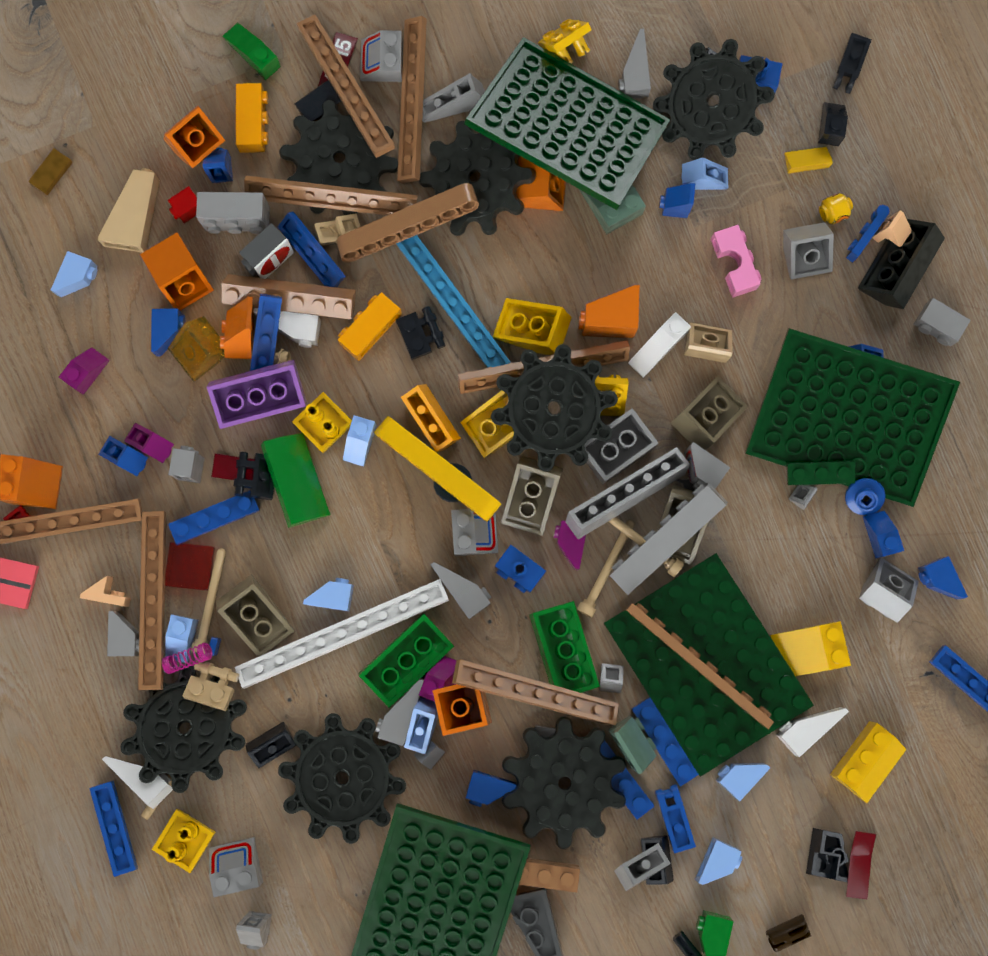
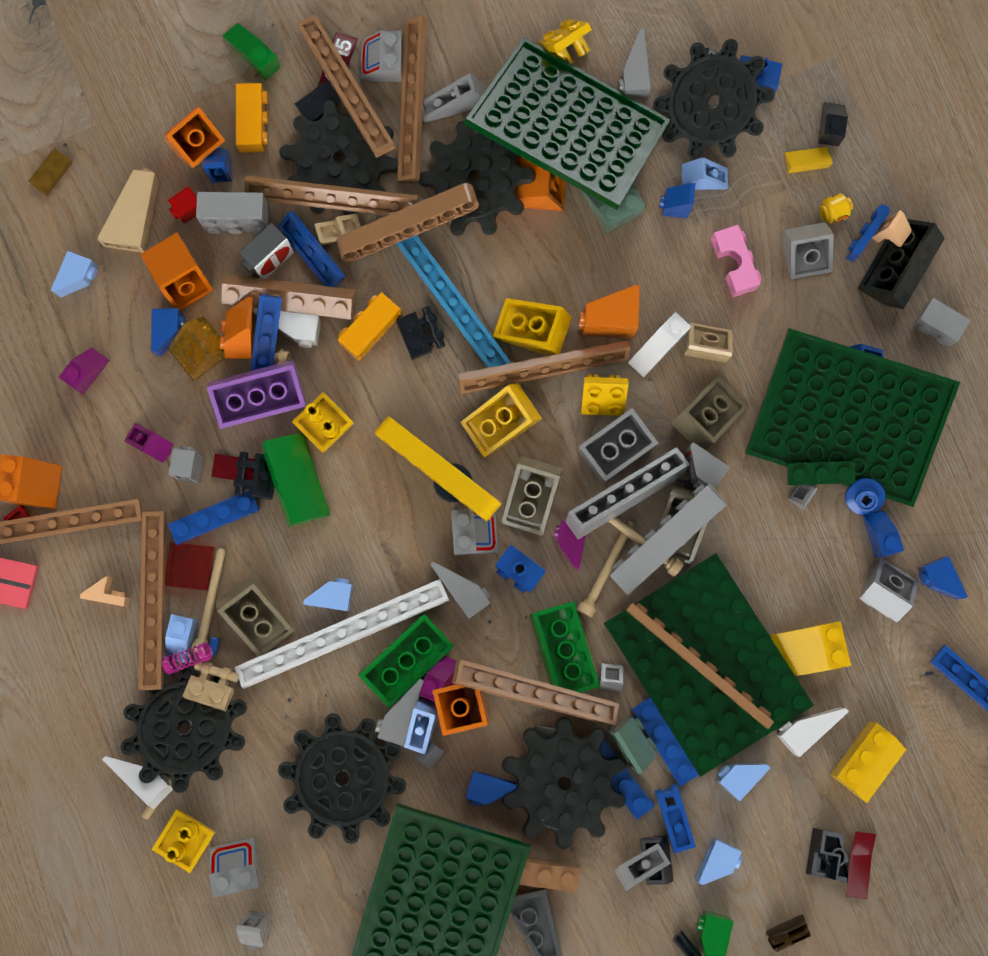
blue plate [89,780,138,877] -> none
blue slope [98,436,149,476] -> none
light grey slope [107,611,139,656] -> none
black slope [246,722,297,769] -> none
light blue slope [343,415,377,467] -> none
light orange brick [401,384,461,453] -> none
pearl dark grey plate [491,344,618,471] -> none
black hinge [833,33,872,94] -> none

